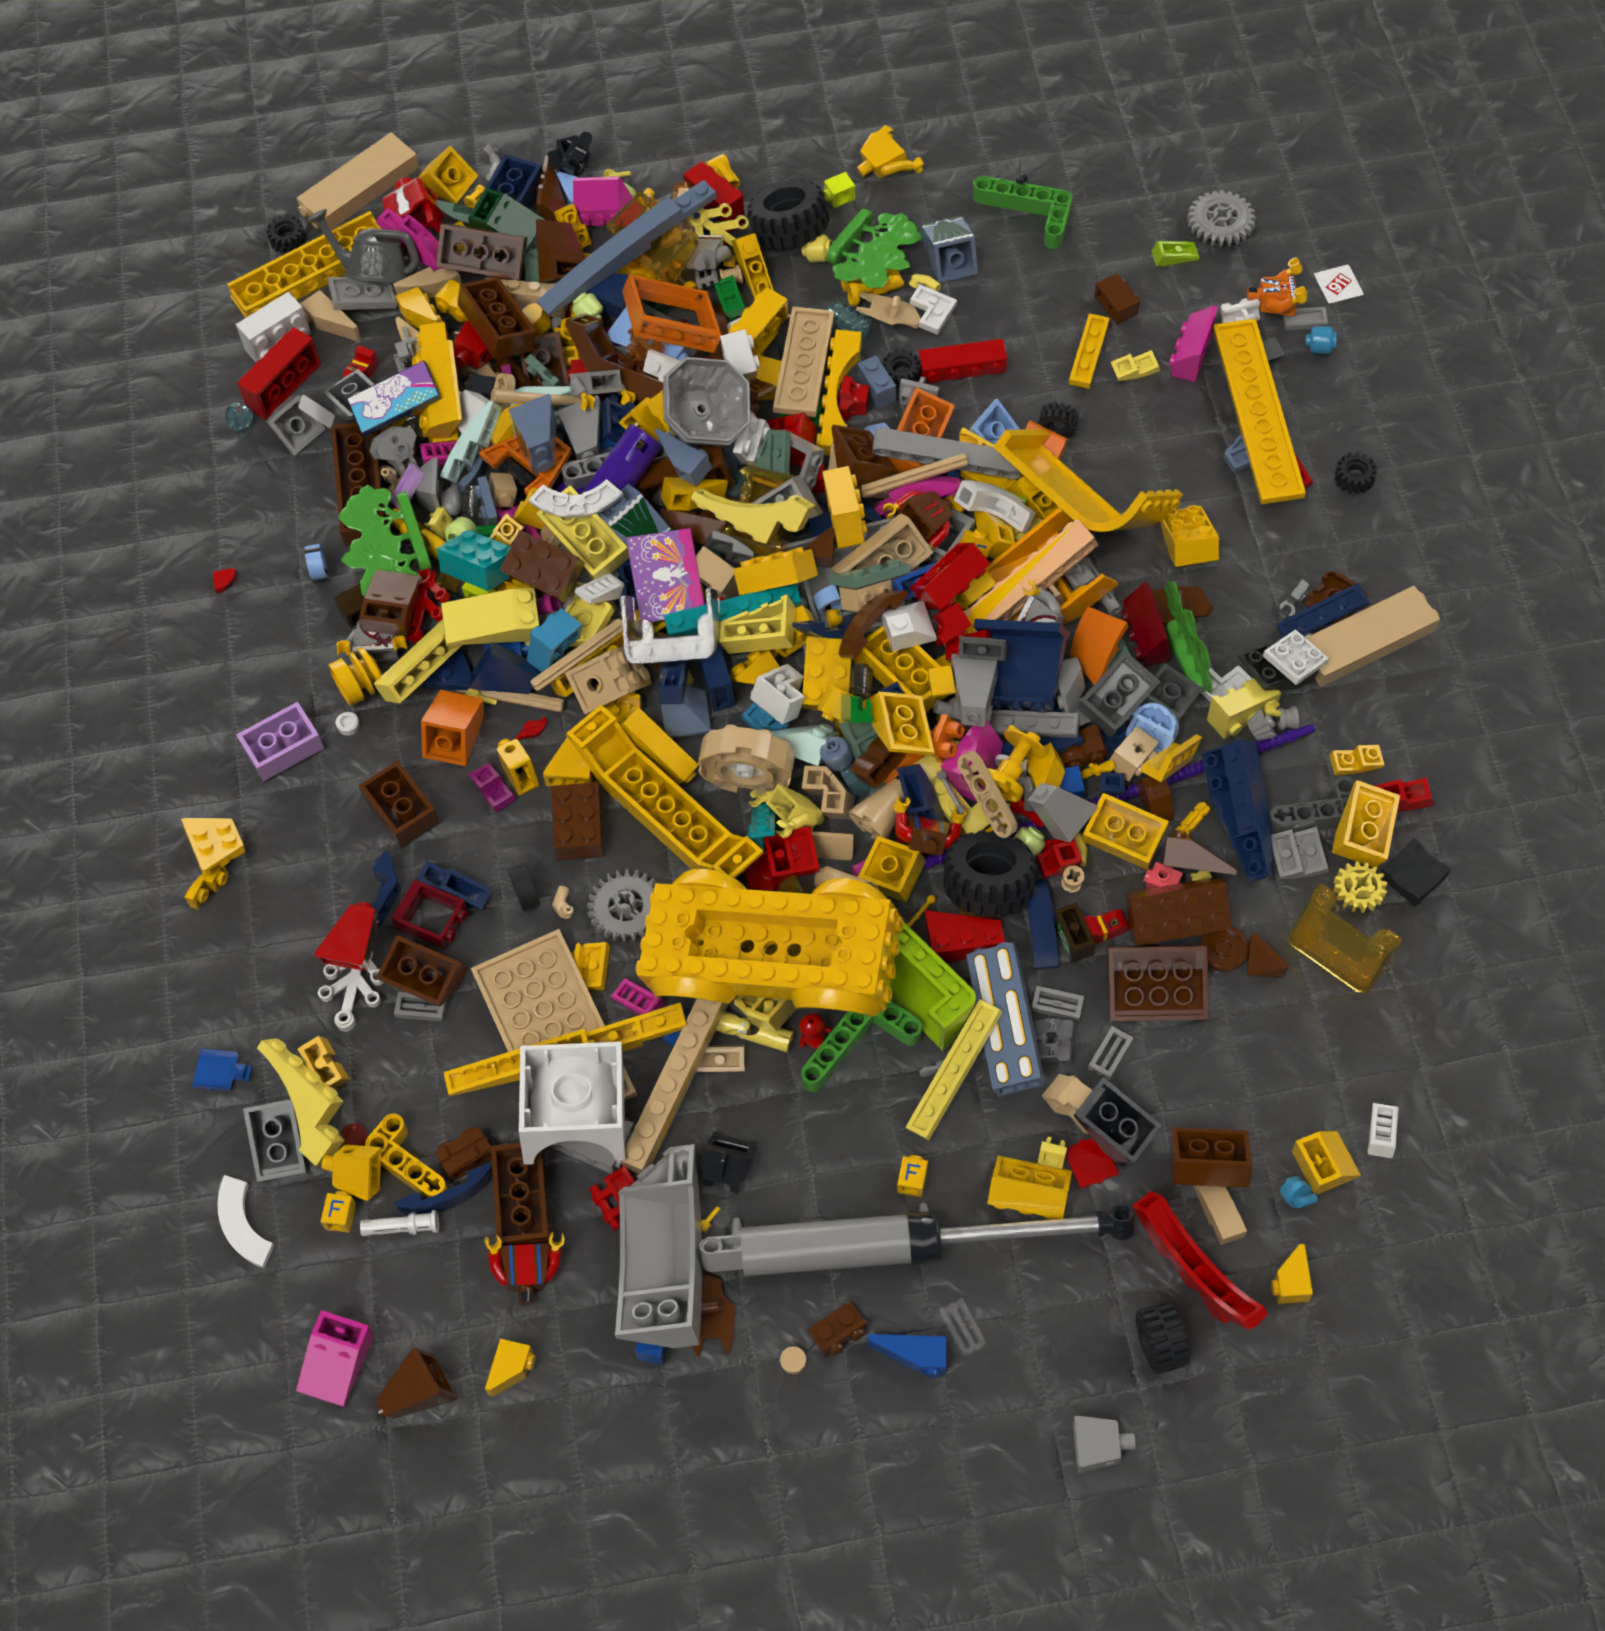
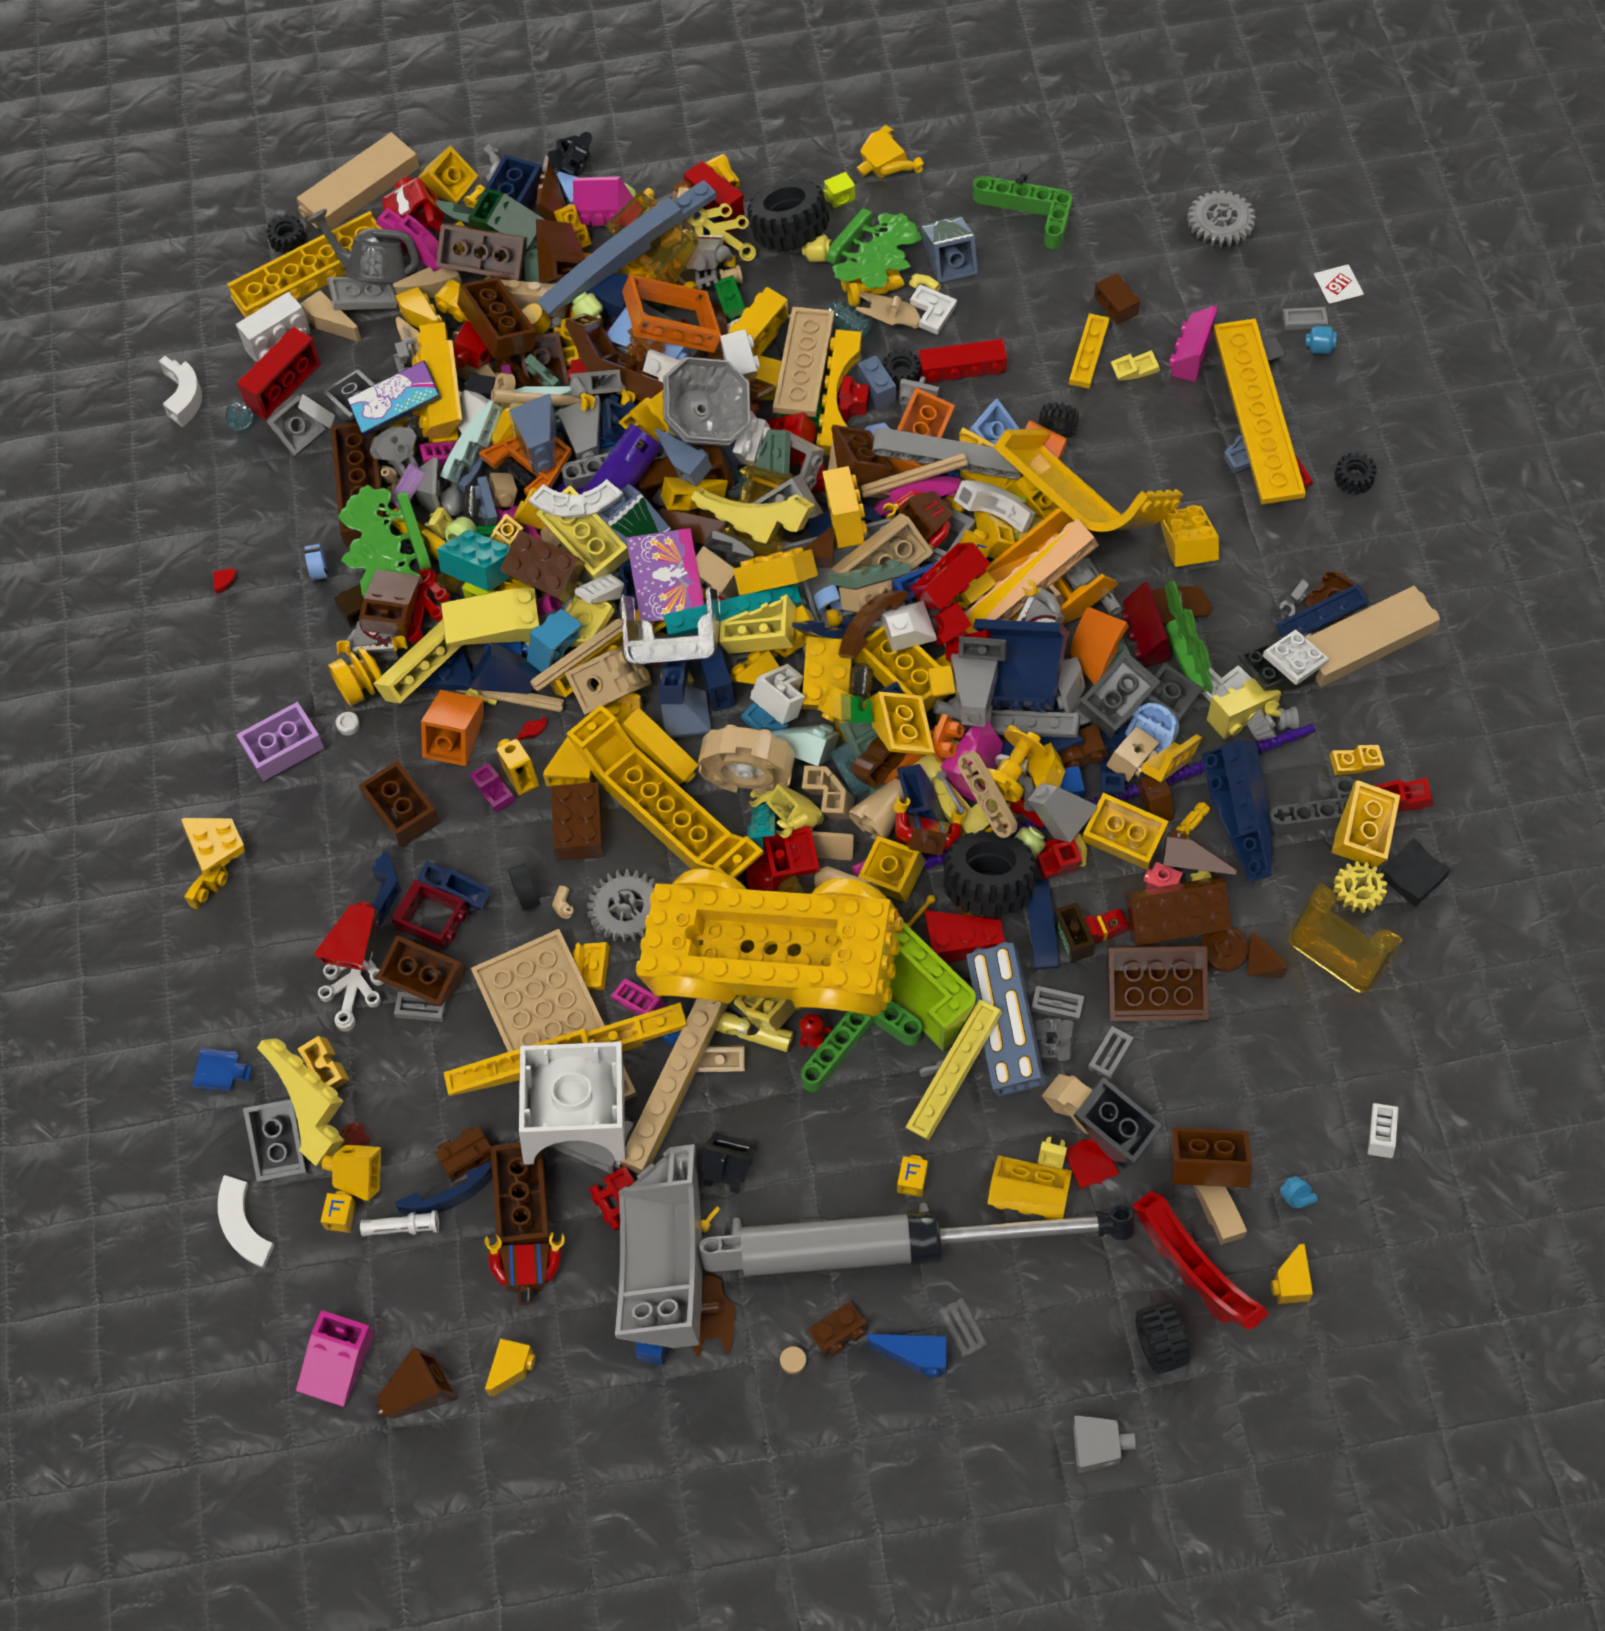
red leg [343,345,379,378] -> none
yellow beam [365,1114,448,1199] -> none
light yellow hand [602,169,631,177] -> none
yellow slope [731,233,774,299] -> none
sand blue head [820,736,853,771] -> none
tan bush [1061,865,1084,893] -> none
yellow piece [1080,760,1115,779] -> none
lime slope [1152,241,1200,266] -> none
white hips [1221,298,1260,323] -> none
orange torso [1247,257,1307,316] -> none
light grey slope [1271,827,1329,879] -> none
yellow slope [1292,1131,1361,1195] -> none
none -> white arch [159,356,202,427]

